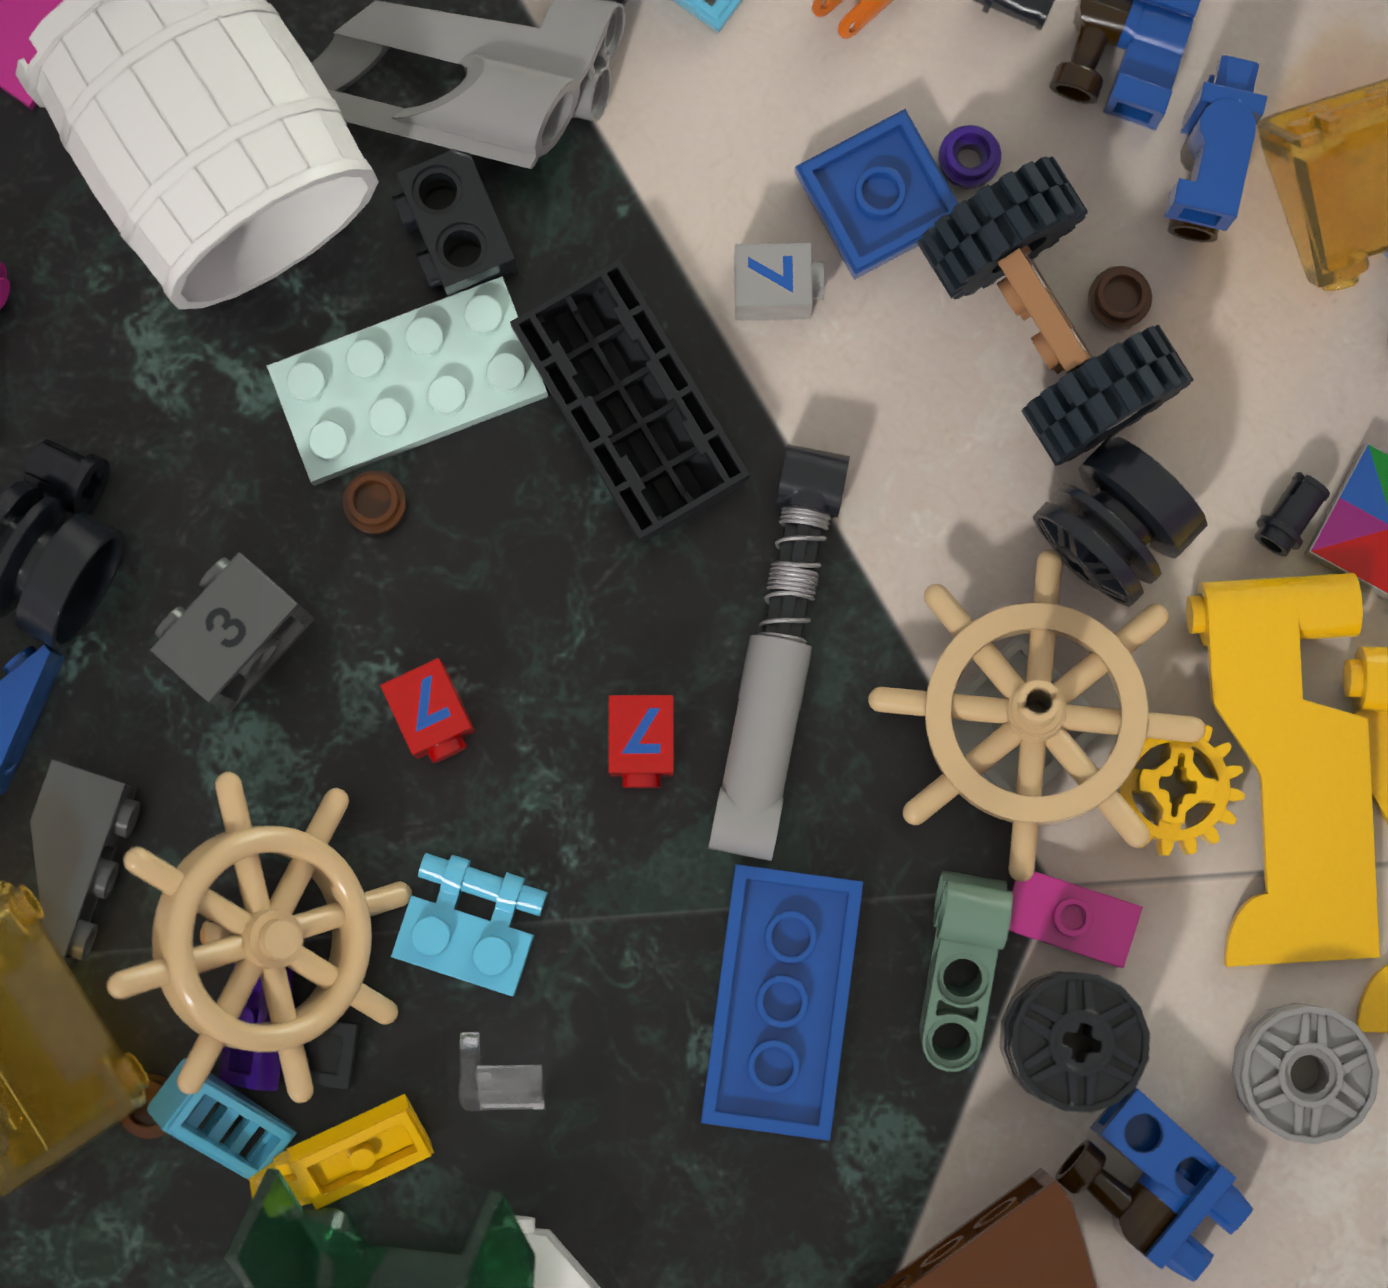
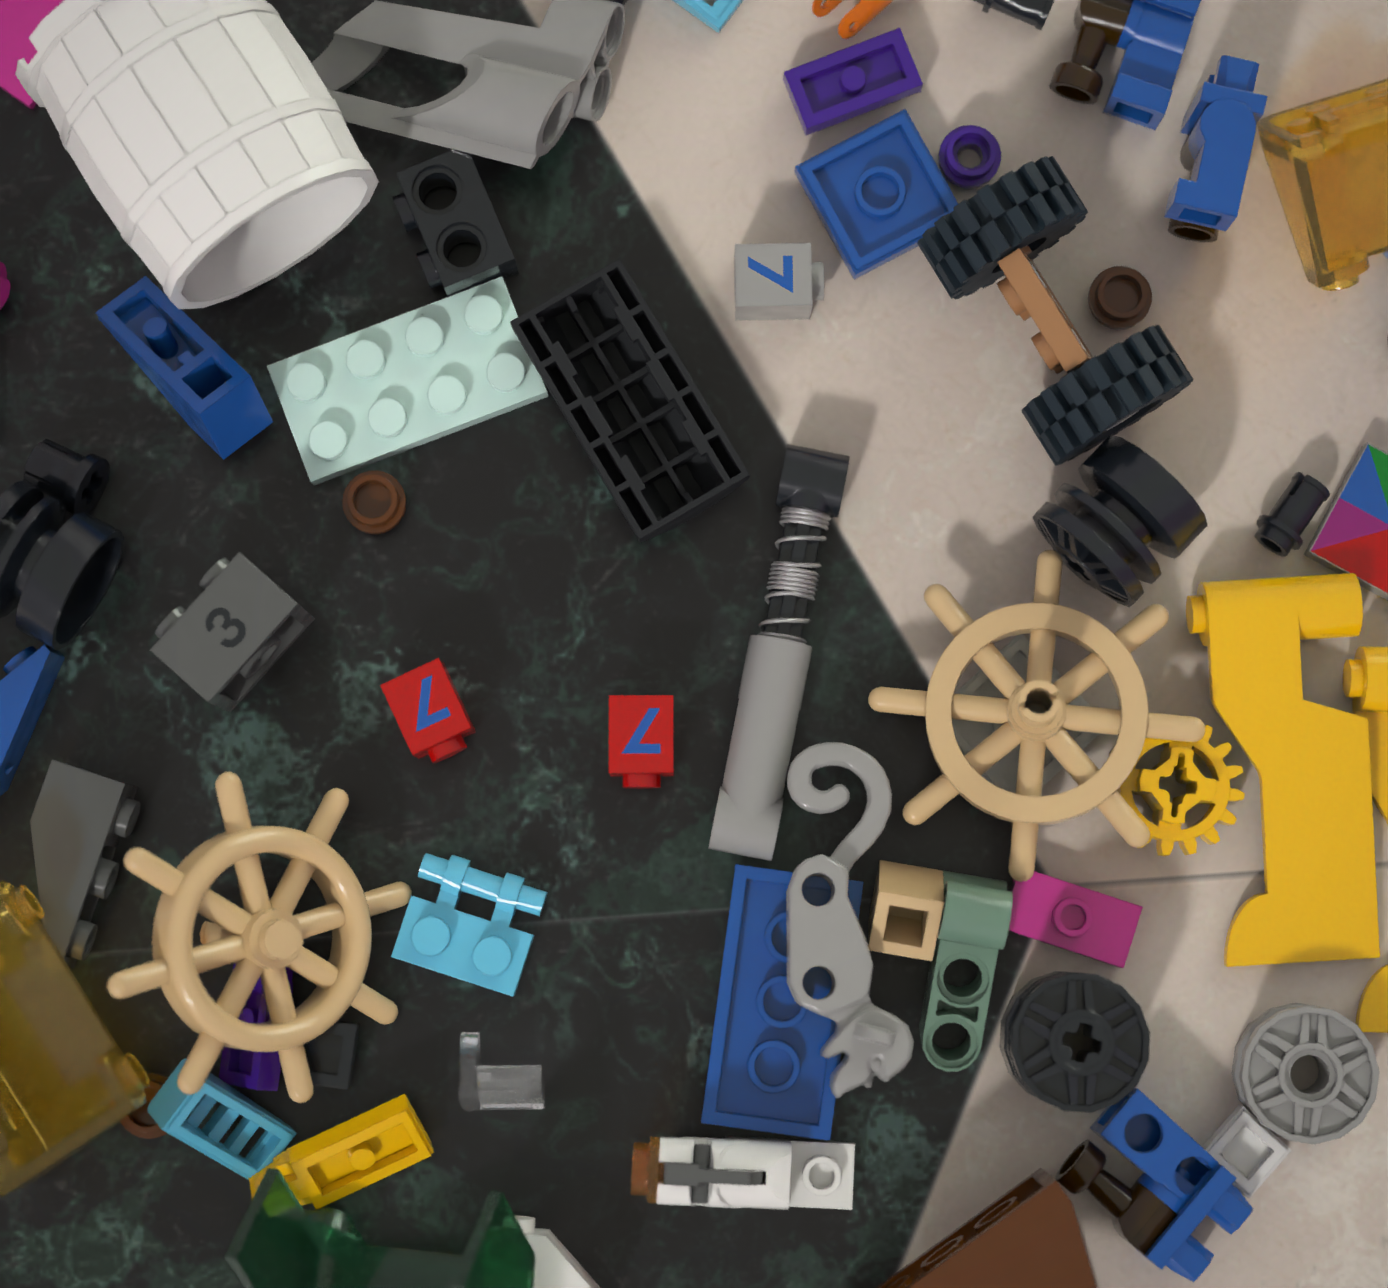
none -> blue slope [96,276,273,460]
none -> white plate [631,1136,855,1210]
none -> dark purple plate [783,28,923,136]
none -> light grey animal [786,742,914,1098]
none -> tan brick [868,860,944,961]
none -> white tile [1202,1105,1292,1199]

